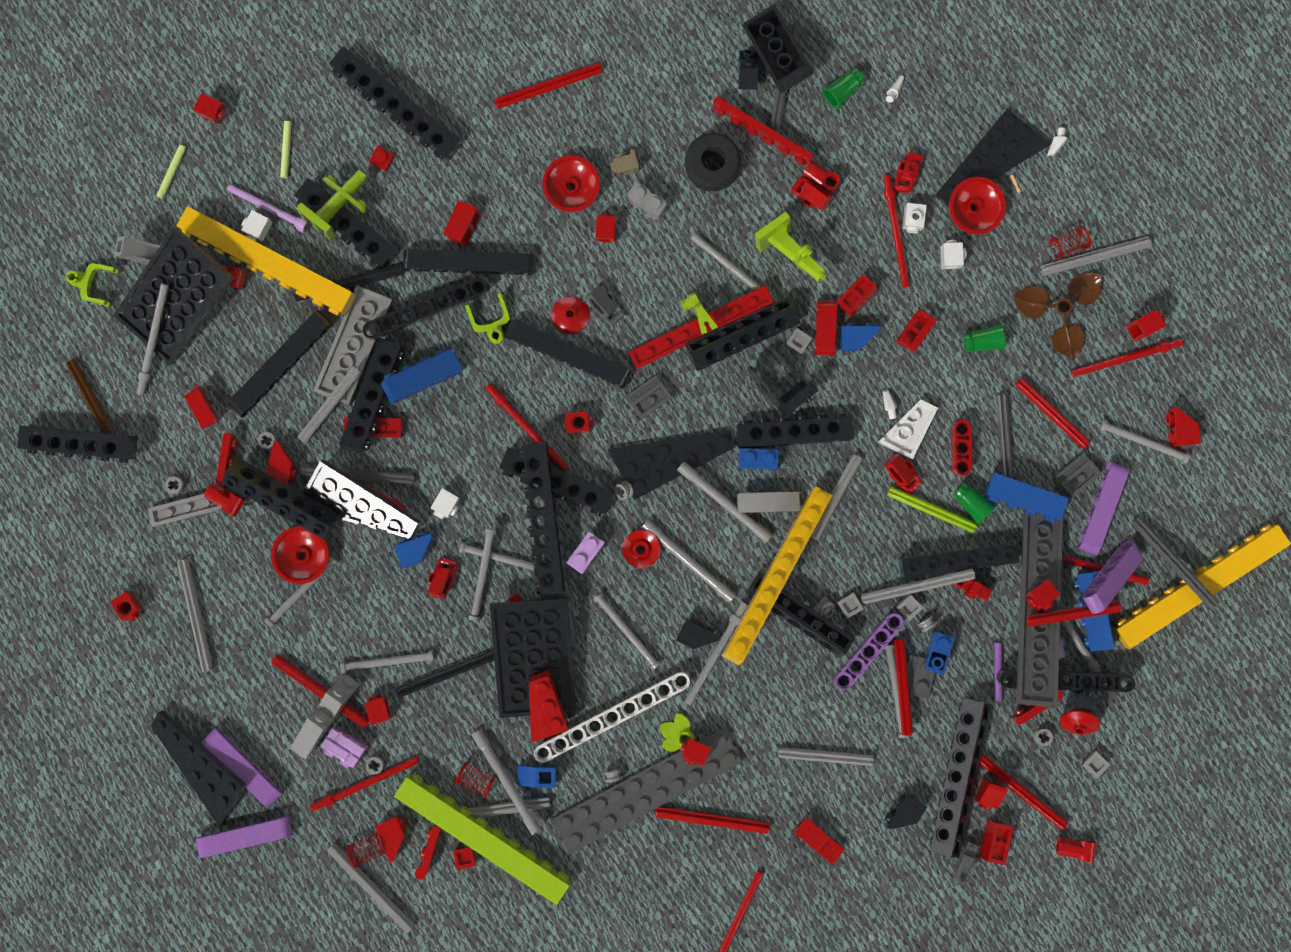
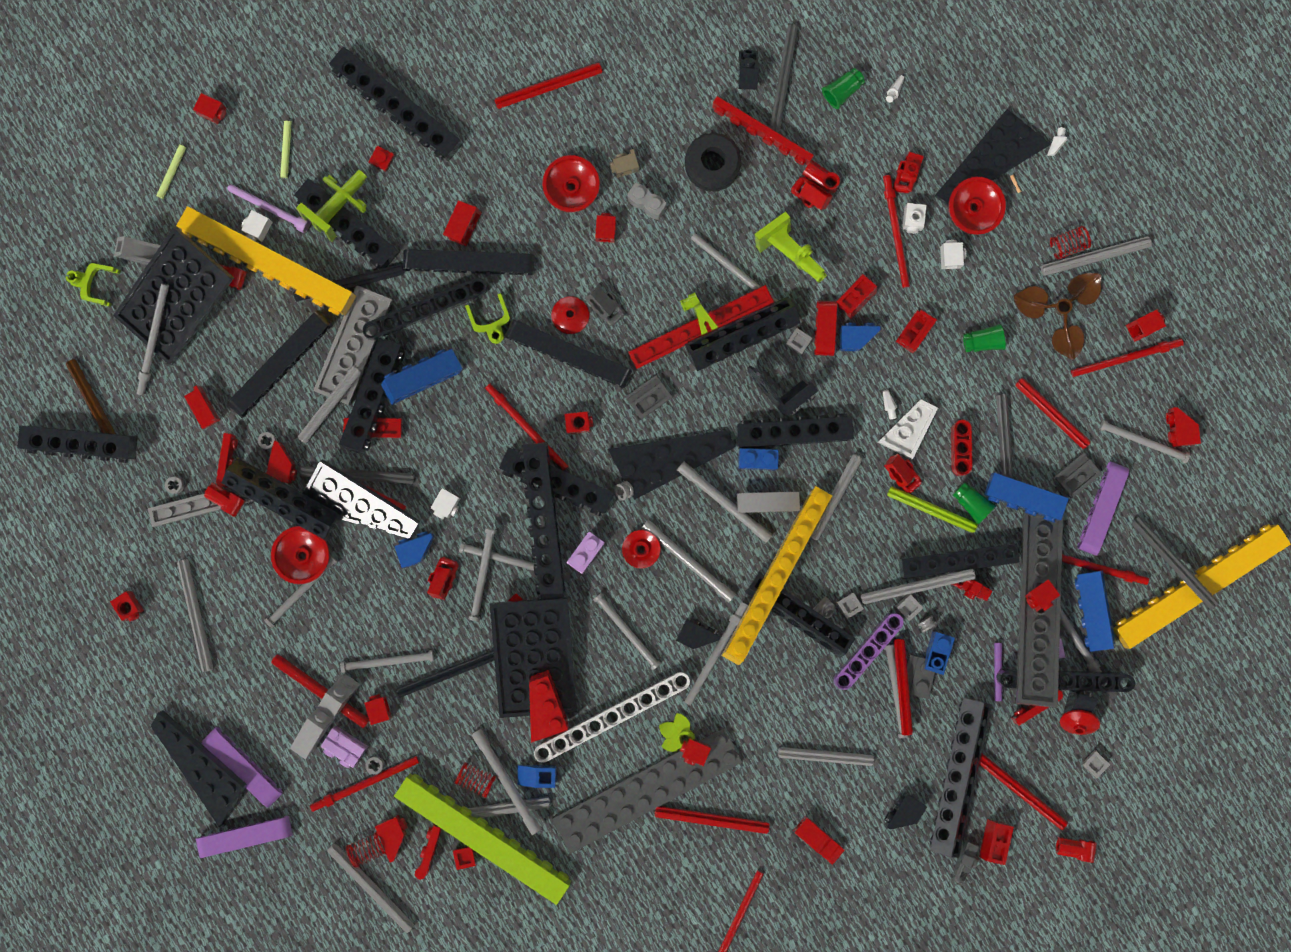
light grey bush [604,769,622,782] -> none
black brick [742,4,814,94] -> none
red slope [975,778,1008,810] -> none
red axle [1026,601,1122,627] -> none
light grey bush [1034,728,1053,746] -> none
medium lavender beam [1082,540,1143,614] -> none

